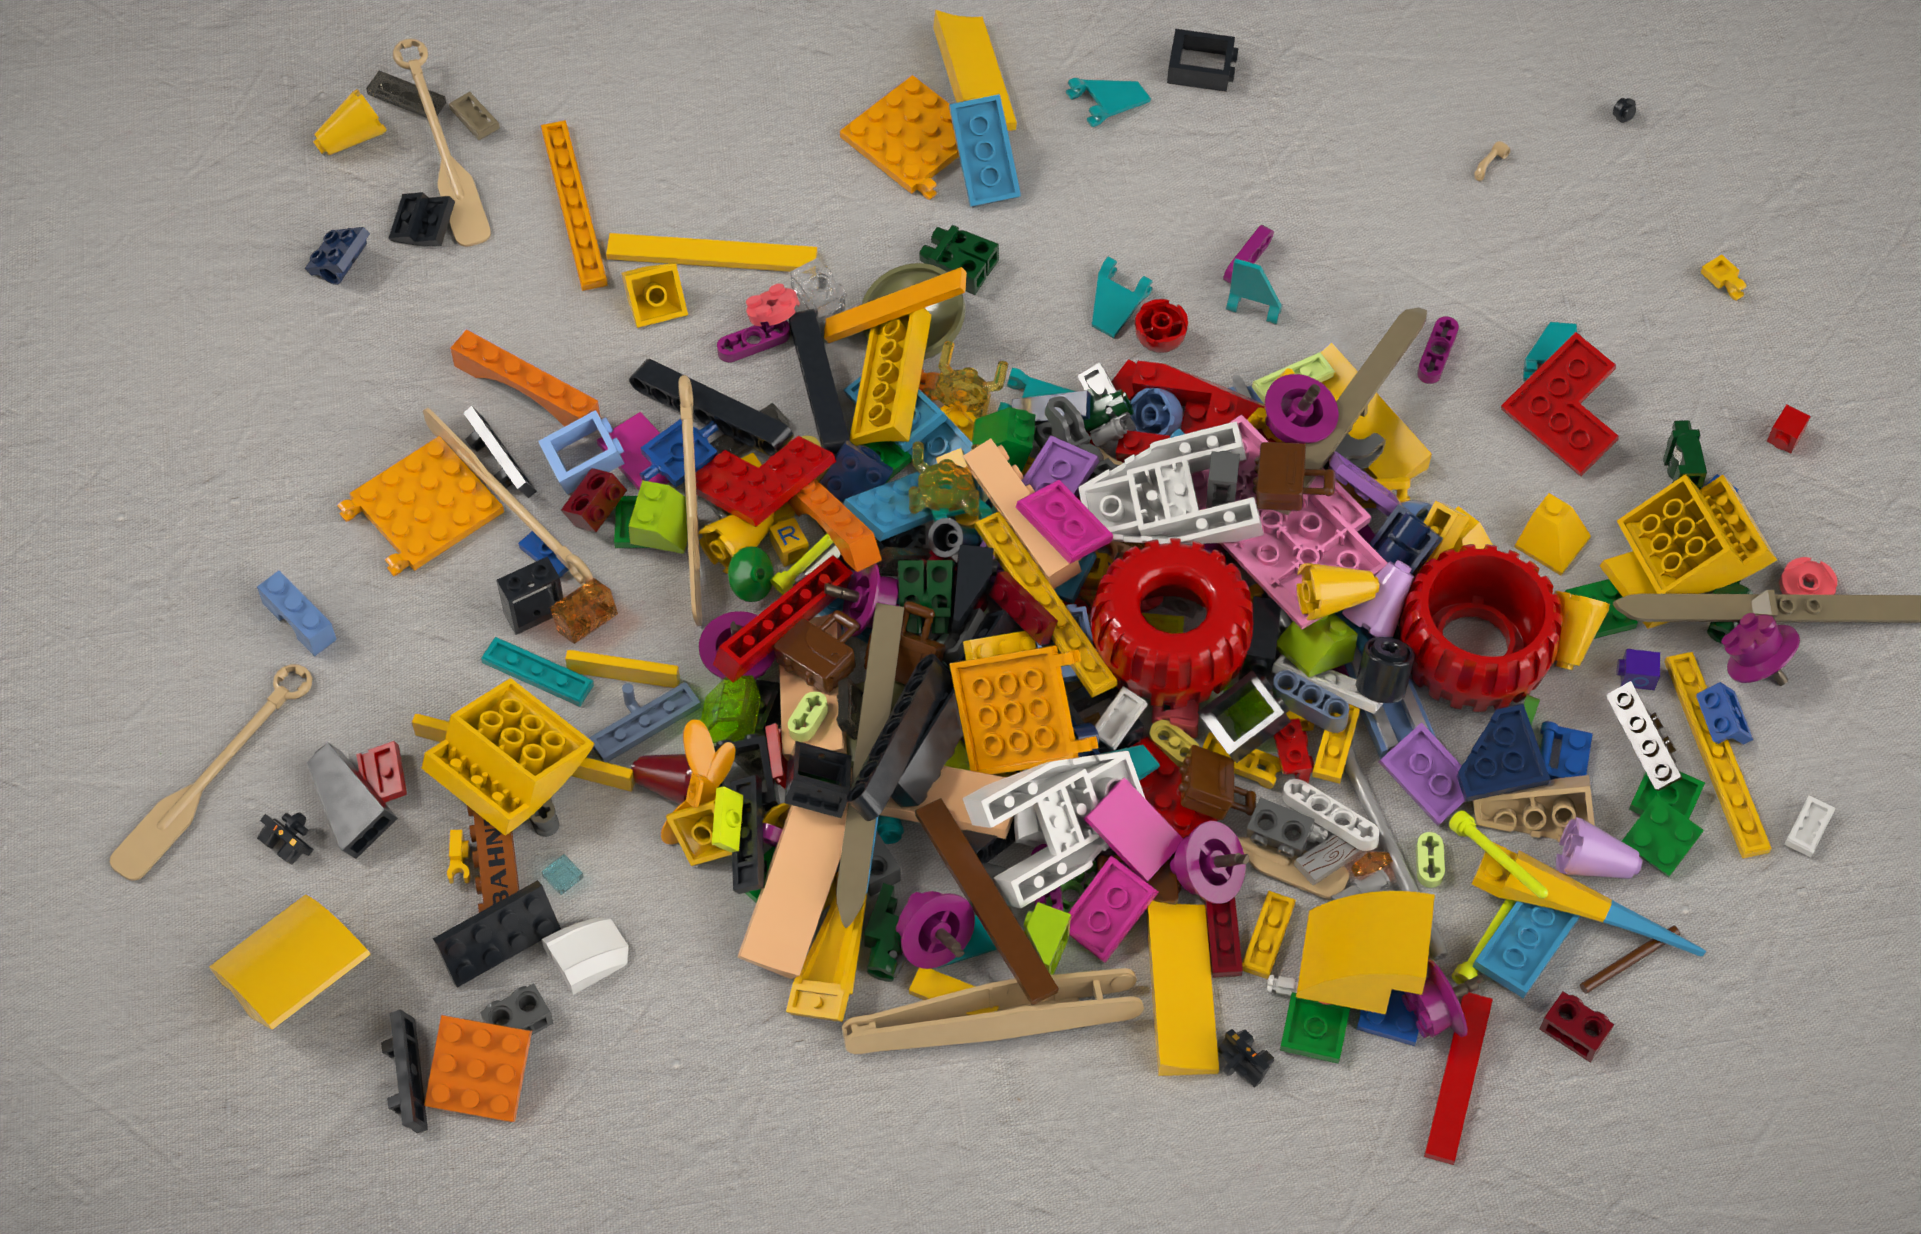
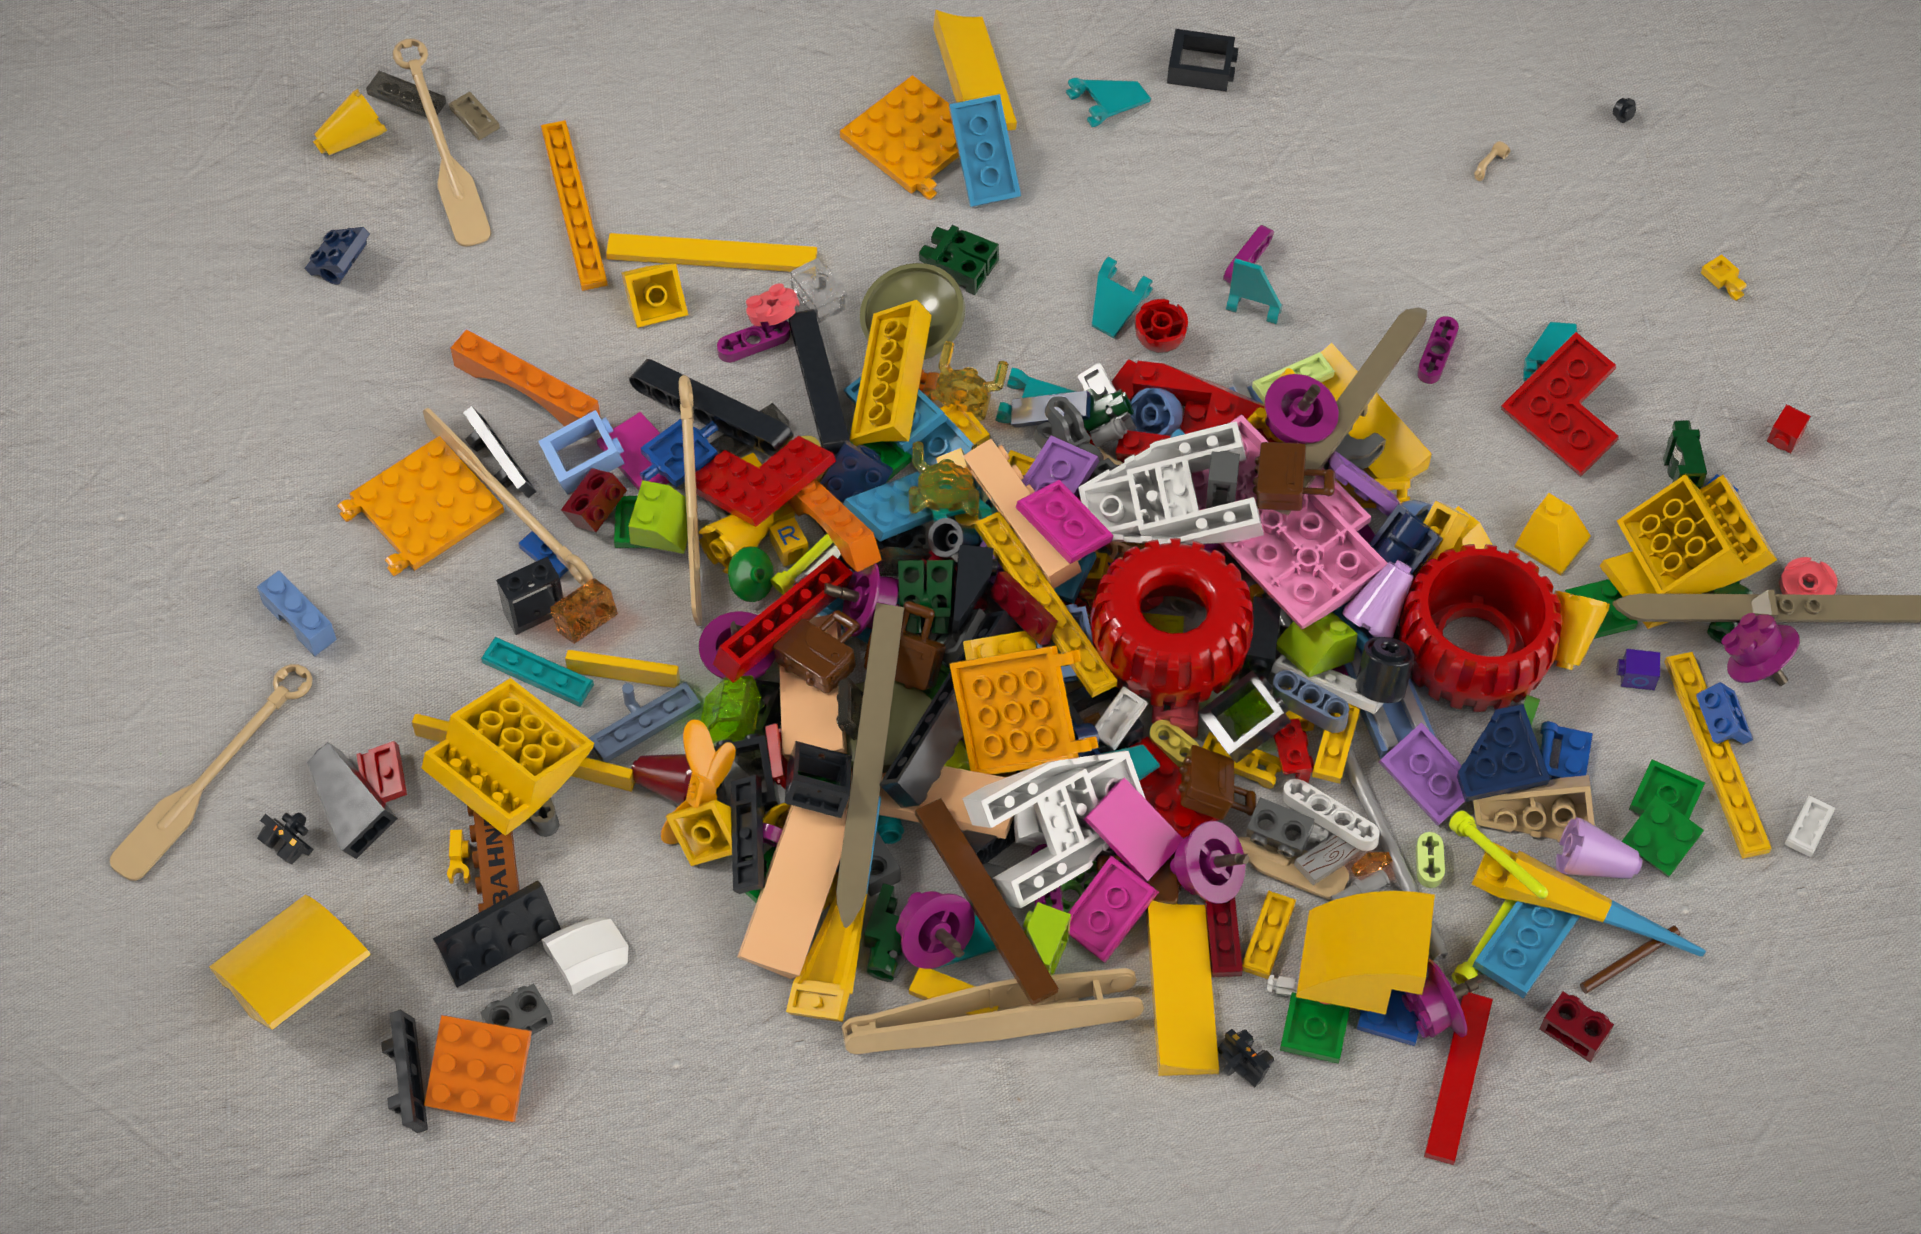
black slope [388,192,455,246] -> none
clear light blue tile [541,854,584,895] -> none
neon yellow plate [712,787,743,853] -> none
yellowish green beam [788,691,828,742] -> none
light orange tile [824,267,967,343] -> none
black beam [846,654,952,821] -> none
green slope [971,407,1036,472] -> none
yellow cone [1296,563,1379,620] -> none
bracket [1607,681,1682,791] -> none

